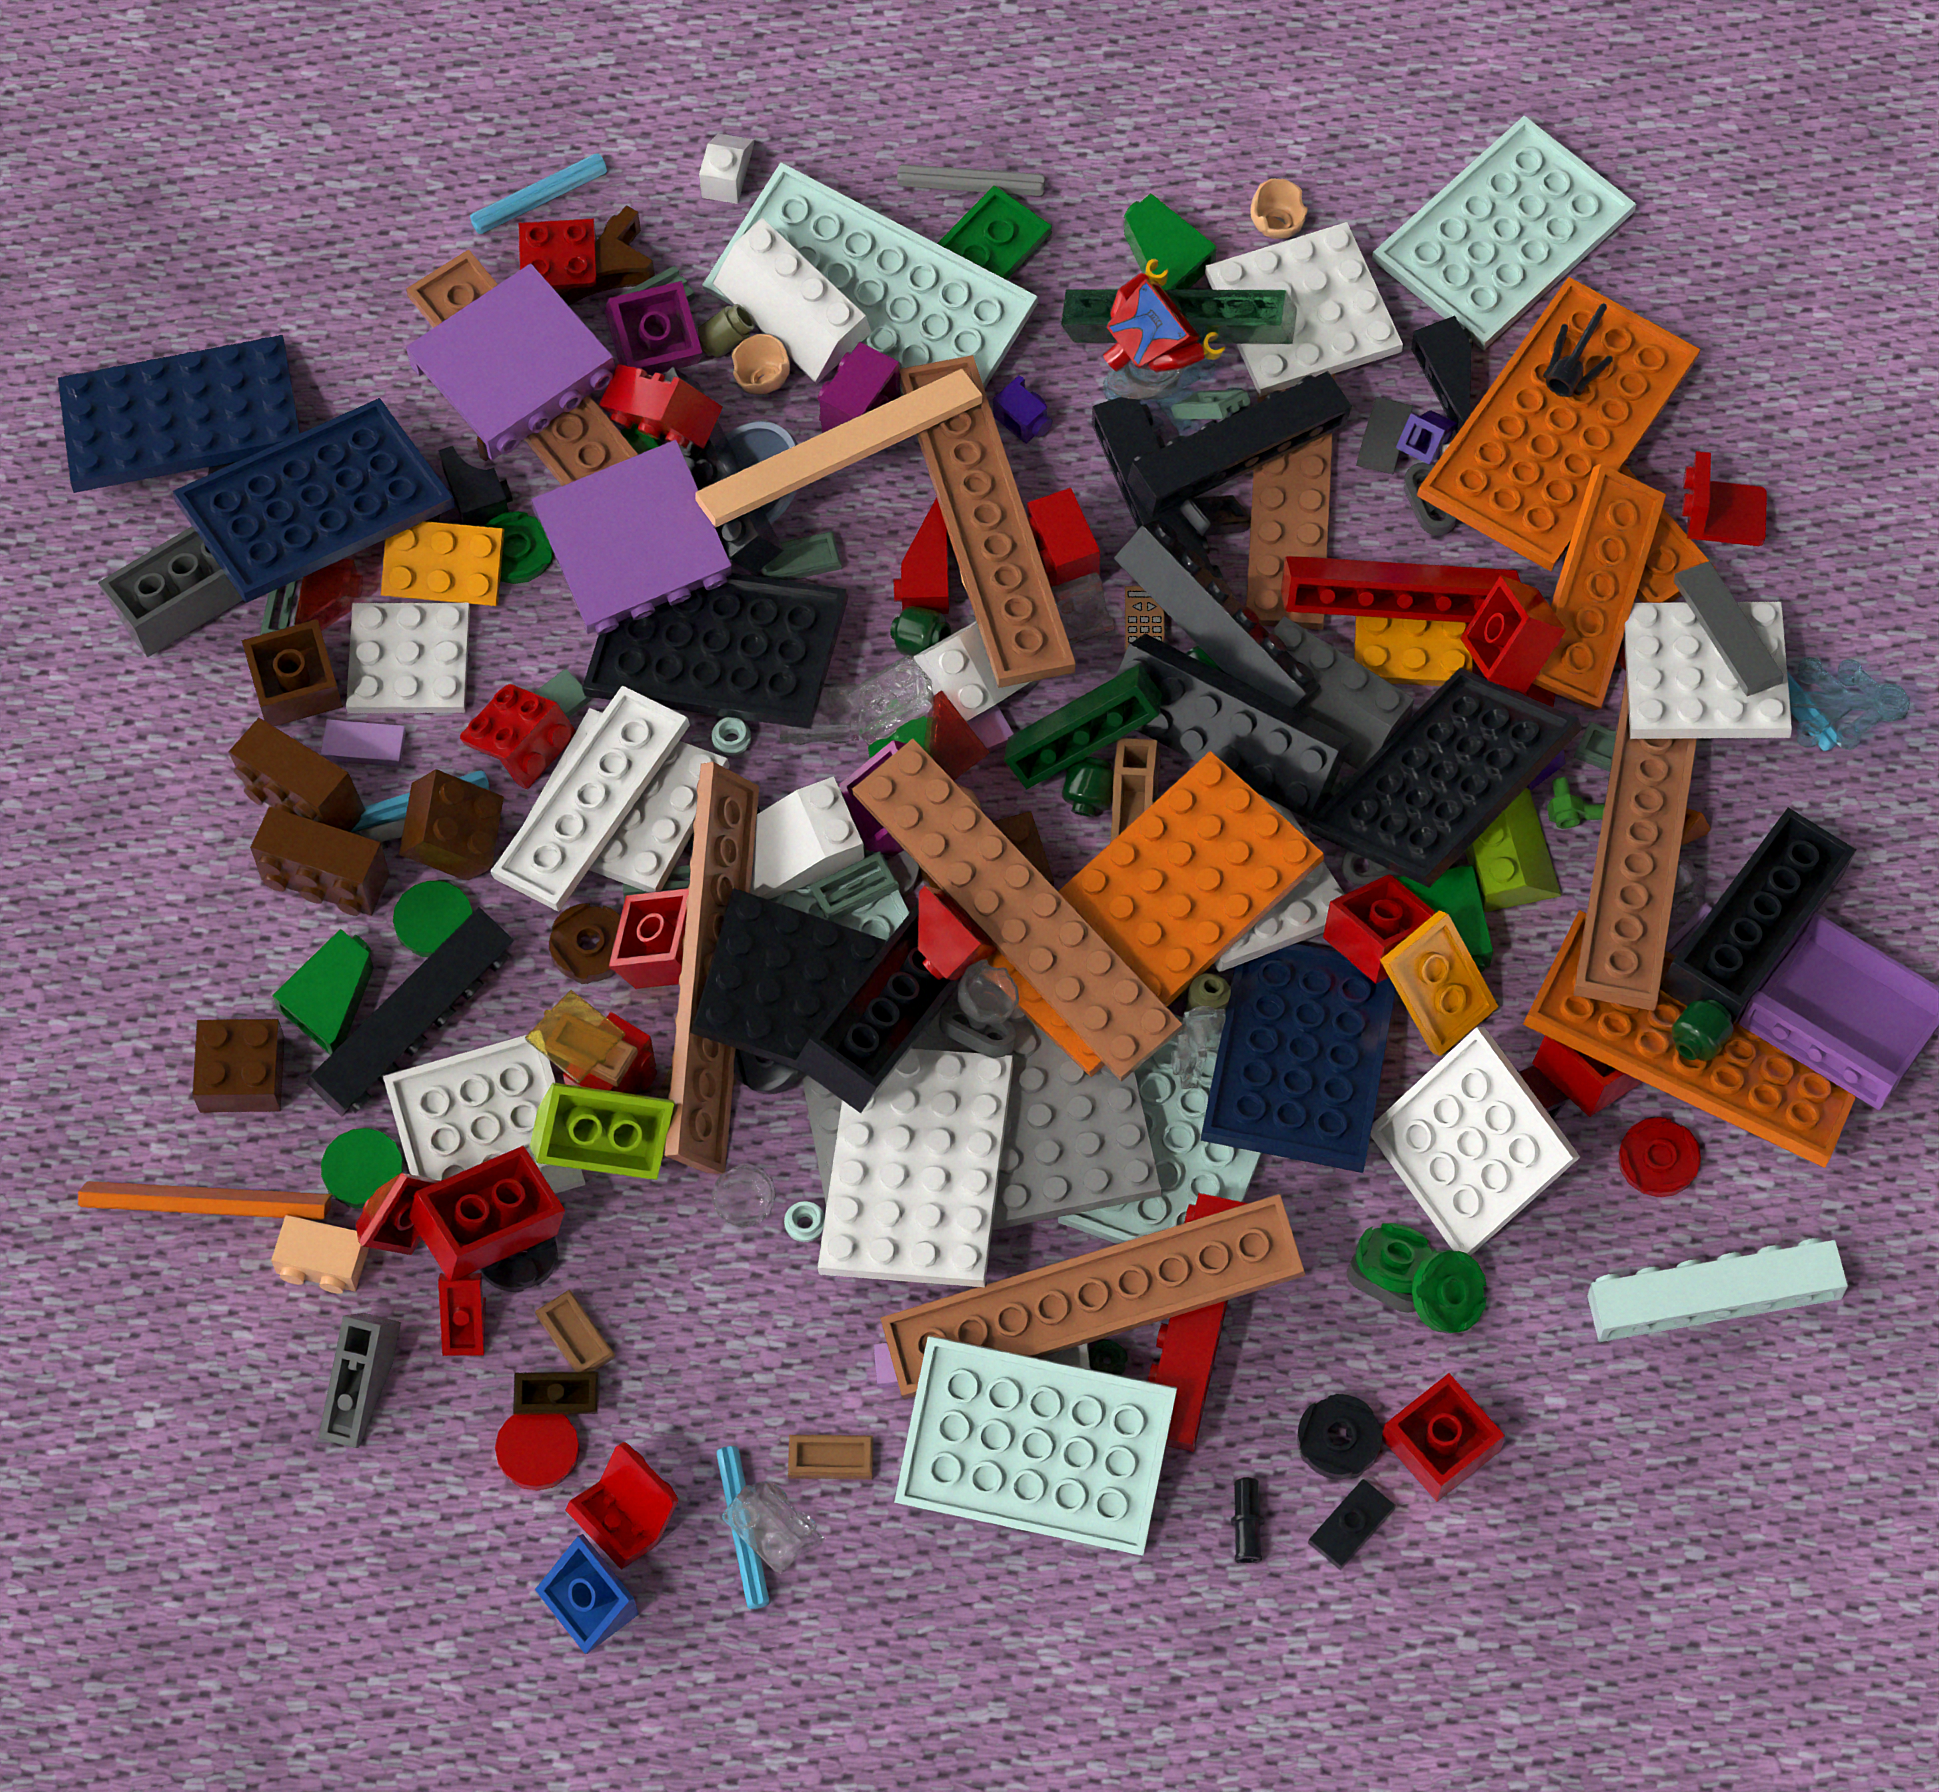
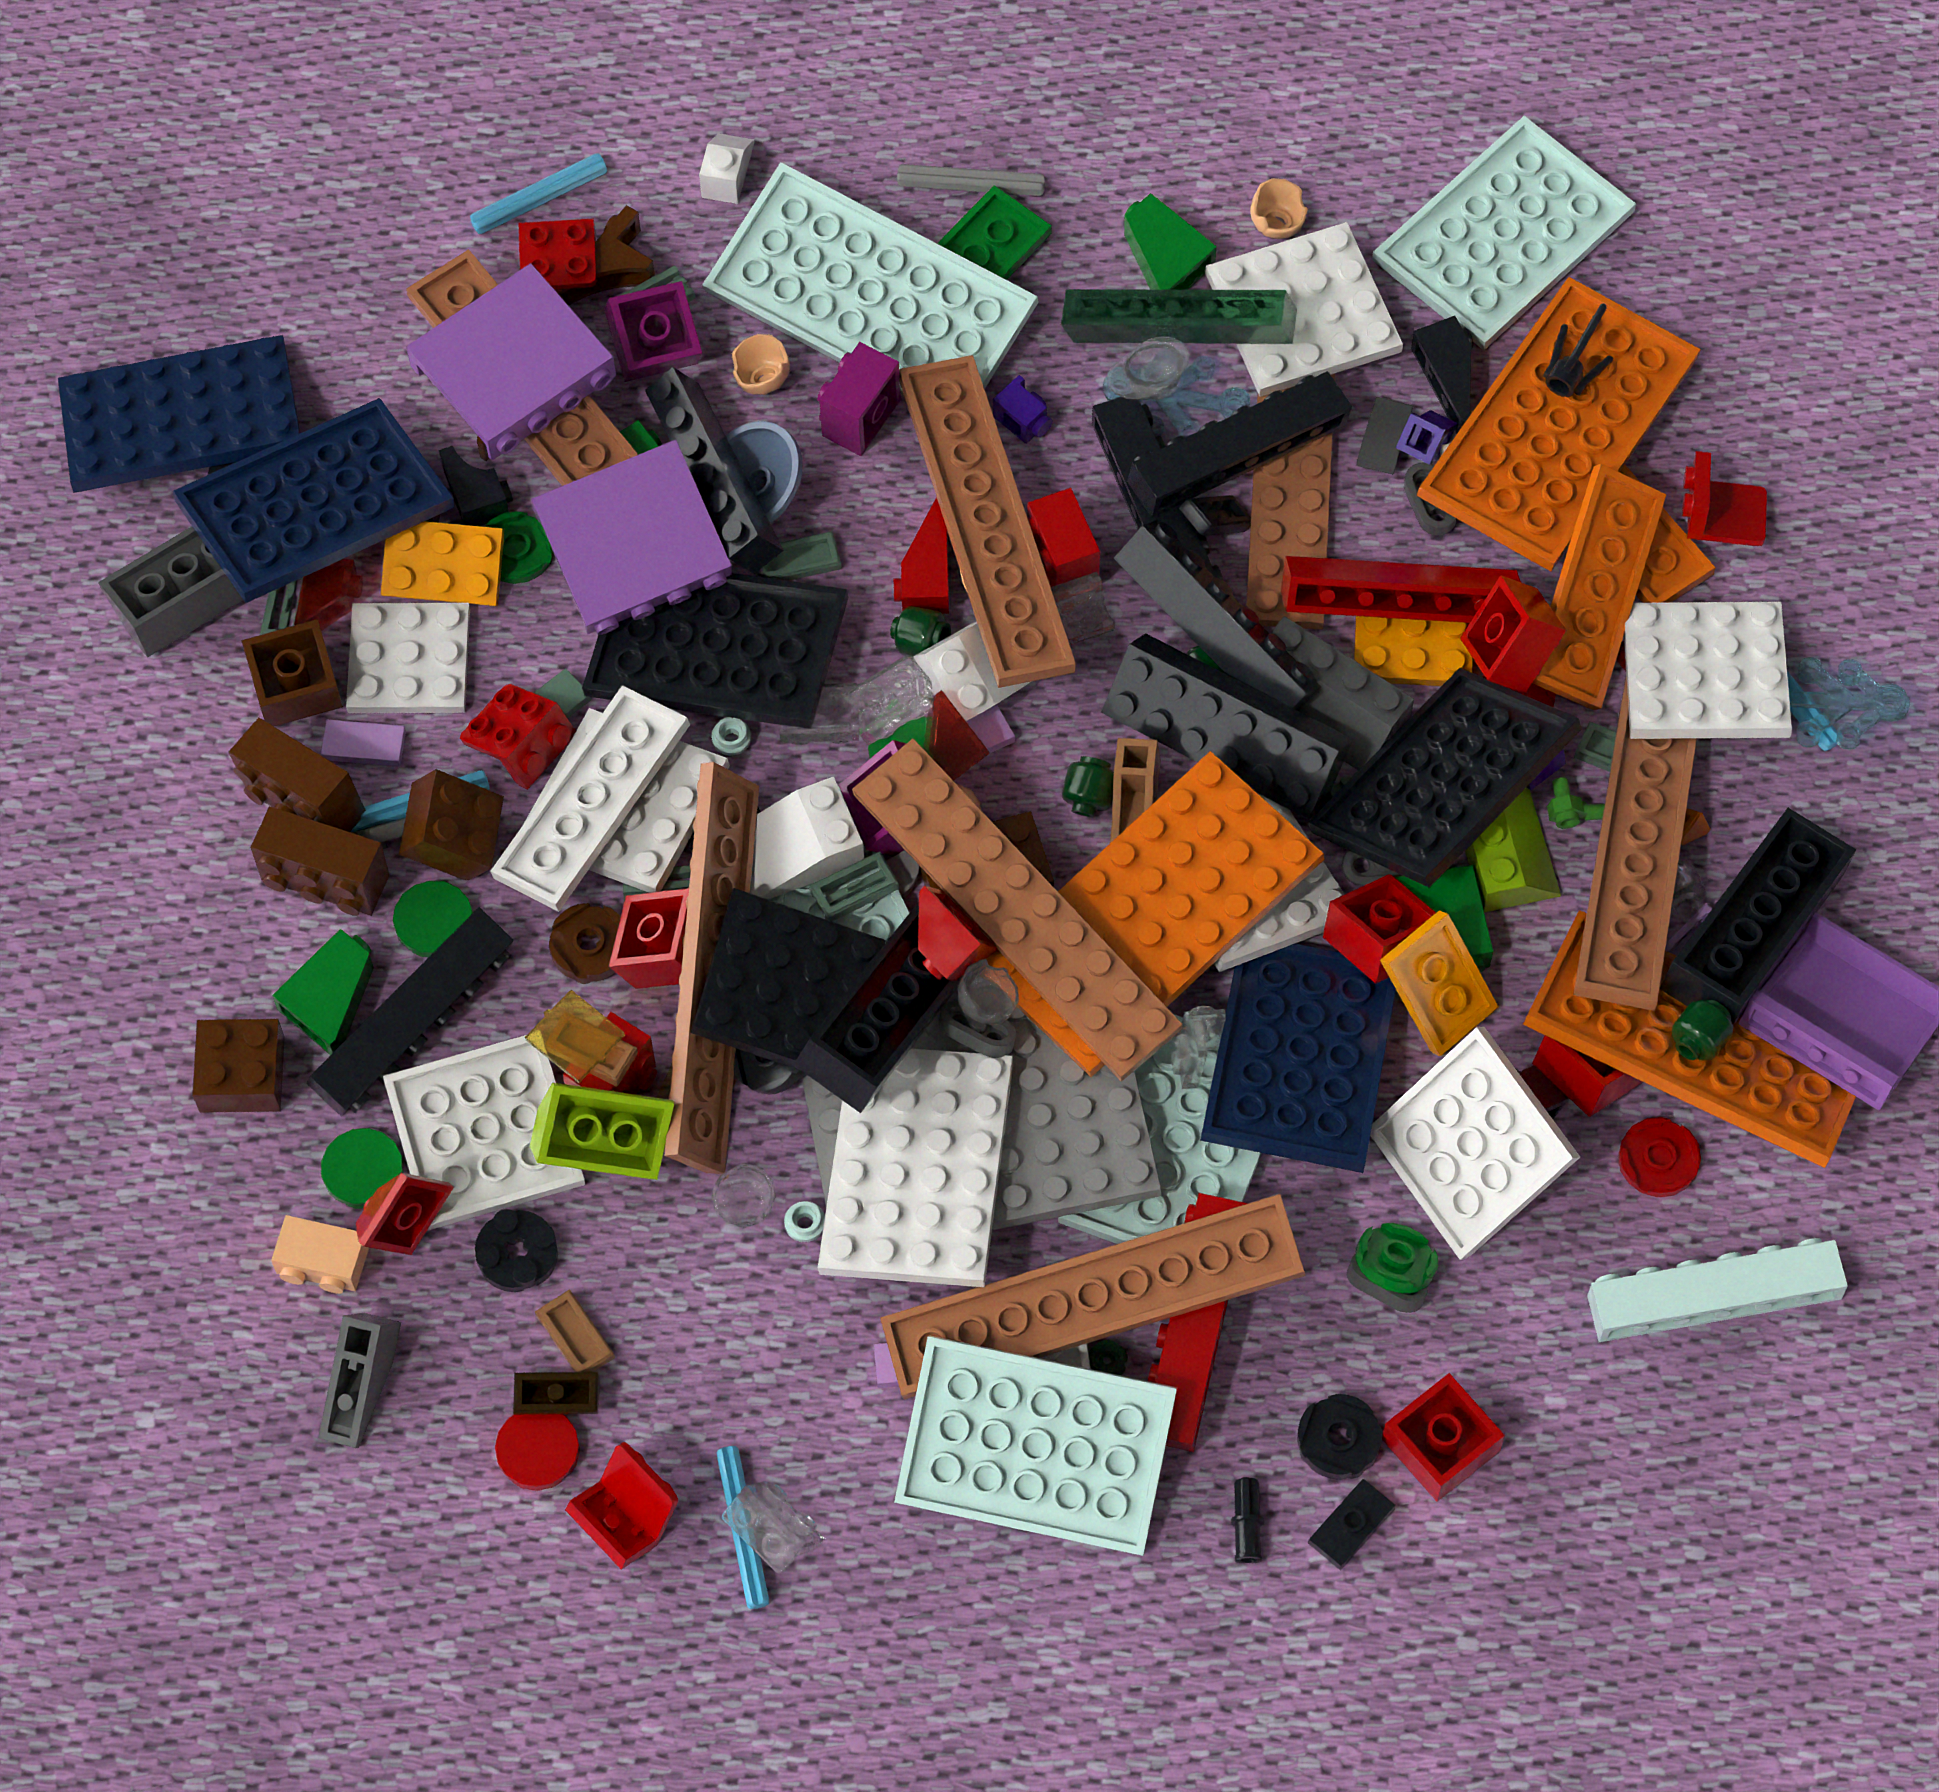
orange tile [78,1181,331,1220] -> none
red brick [409,1145,565,1282] -> none
red slope [438,1273,486,1356] -> none
blue slope [535,1534,639,1654] -> none
red wedge [599,364,723,449] -> none
light nougat tile [695,369,982,528] -> none
olive brick [698,304,755,358] -> none
white slope [713,218,871,384] -> none
medium nougat tile [788,1435,873,1480] -> none
dark green brick [1004,664,1162,790] -> none
red torso [1103,259,1225,373] -> none
tile [1125,586,1164,652] -> none
sand green tile [1171,390,1250,419] -> none
olive brick [1185,974,1231,1031] -> none
green tile [1411,1250,1487,1334] -> none
dark grey tile [1674,561,1784,696] -> none

